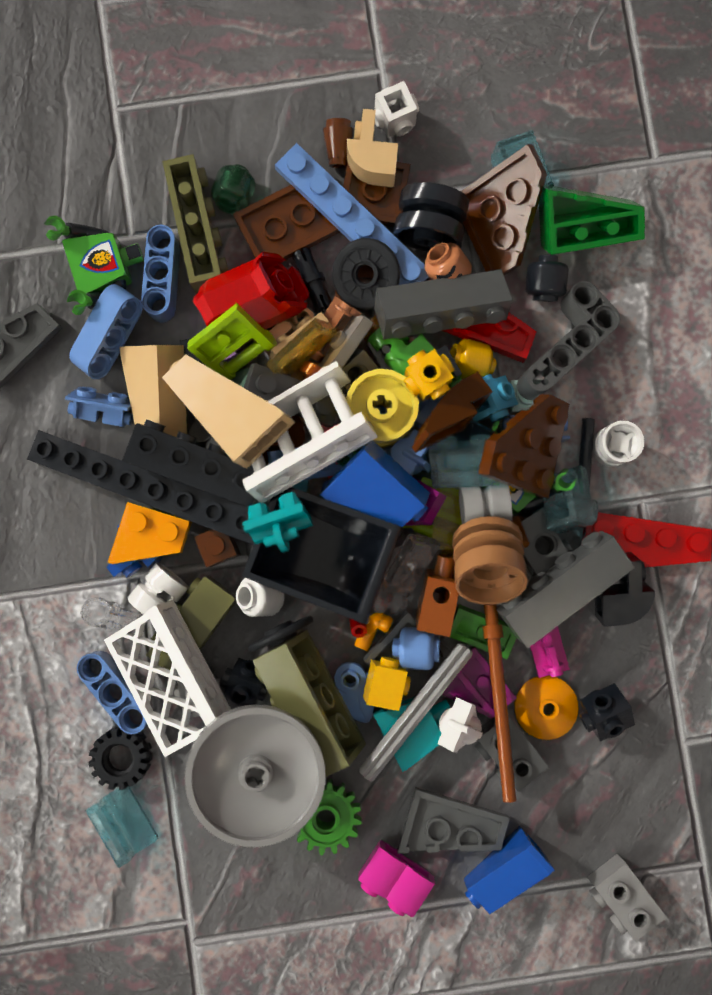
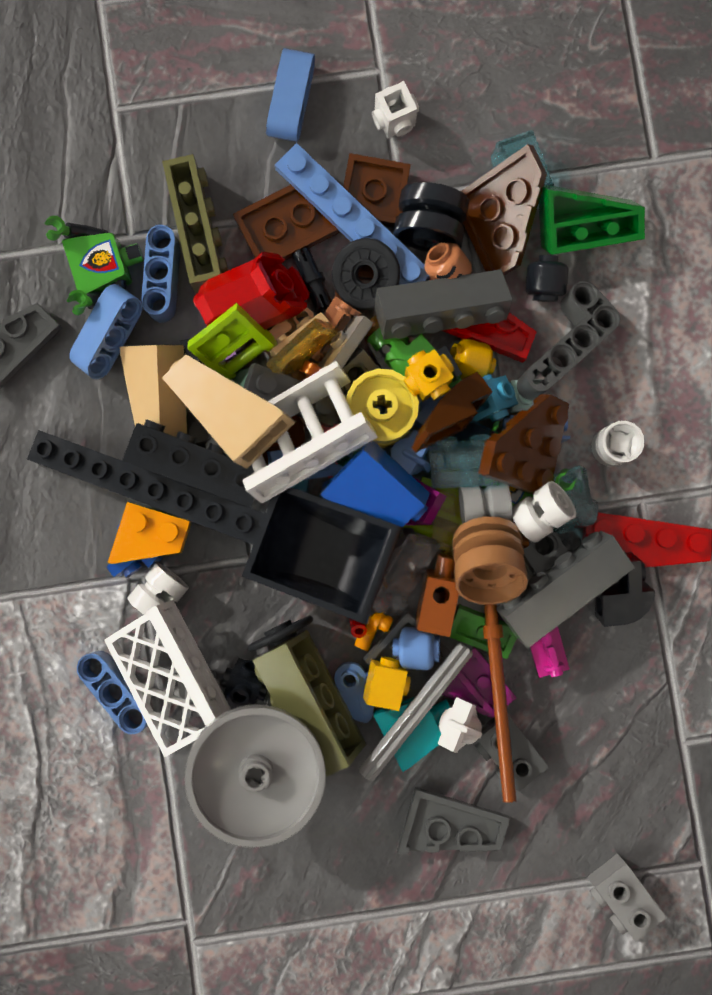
medium blue hinge [65,387,133,427] -> none
clear connector [80,597,143,634] -> none
clear light blue panel [85,786,158,868] -> none
black tyre [88,727,153,790] -> none
olive brick [146,575,237,670] -> none
reddish brown brick [194,529,241,567] -> none
clear green head [211,164,256,214] -> none
white head [236,578,285,617] -> none
teal hips [243,492,313,553] -> none
bright green gear [297,779,362,855] -> none
reddish brown cone [323,118,354,168] -> none
tan brick [347,109,398,187] -> none
dark pink brick [358,840,435,917] -> none
blue slope [464,826,555,914] -> none
light orange dish [514,675,579,740] -> none
black bar [575,418,595,513] -> none
black brick [579,683,635,742] -> none
none -> medium blue beam [266,48,315,142]
none -> white wheel [512,481,576,543]

